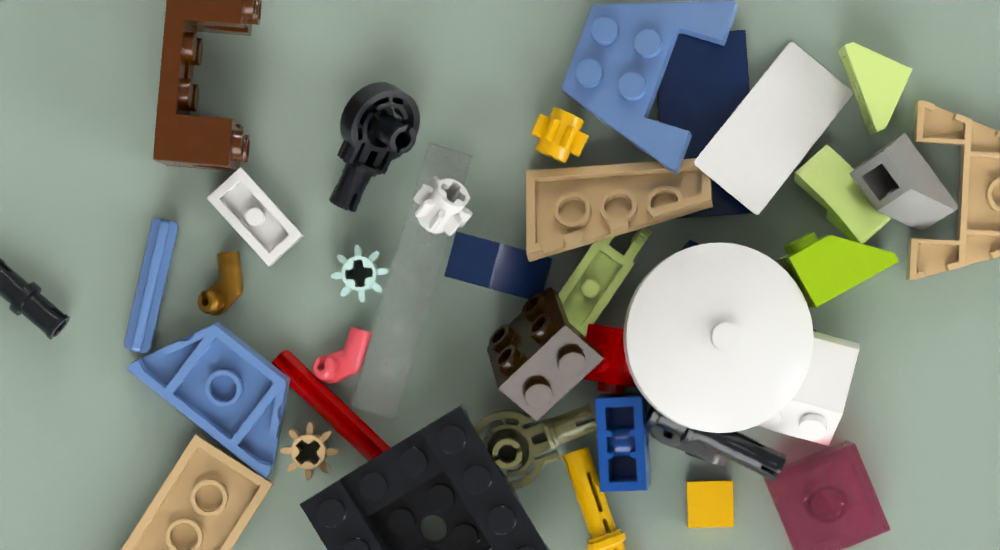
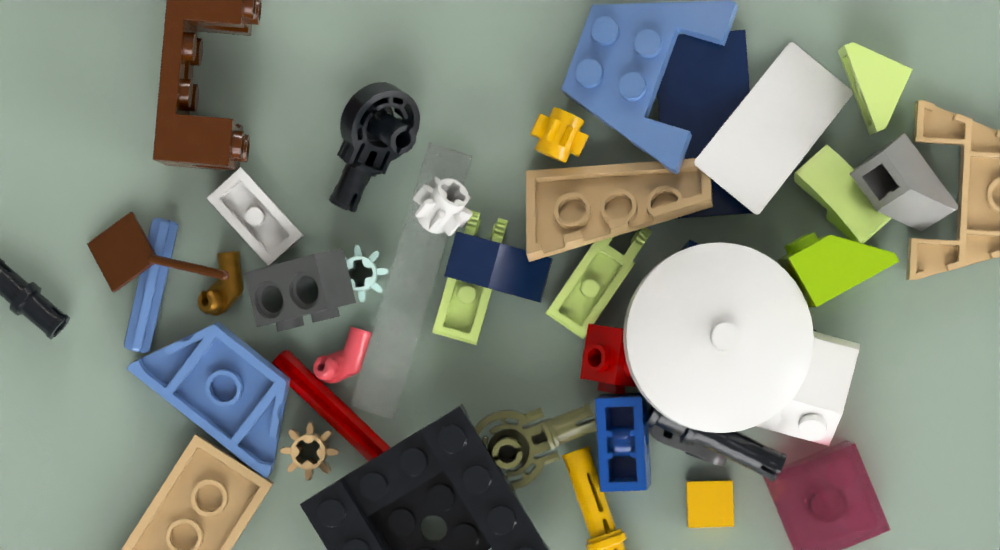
dark brown bracket [487,287,604,421] -> none
none -> reddish brown piece [87,212,229,293]
none -> dark grey brick [244,248,356,332]
none -> yellowish green hinge [432,210,508,345]

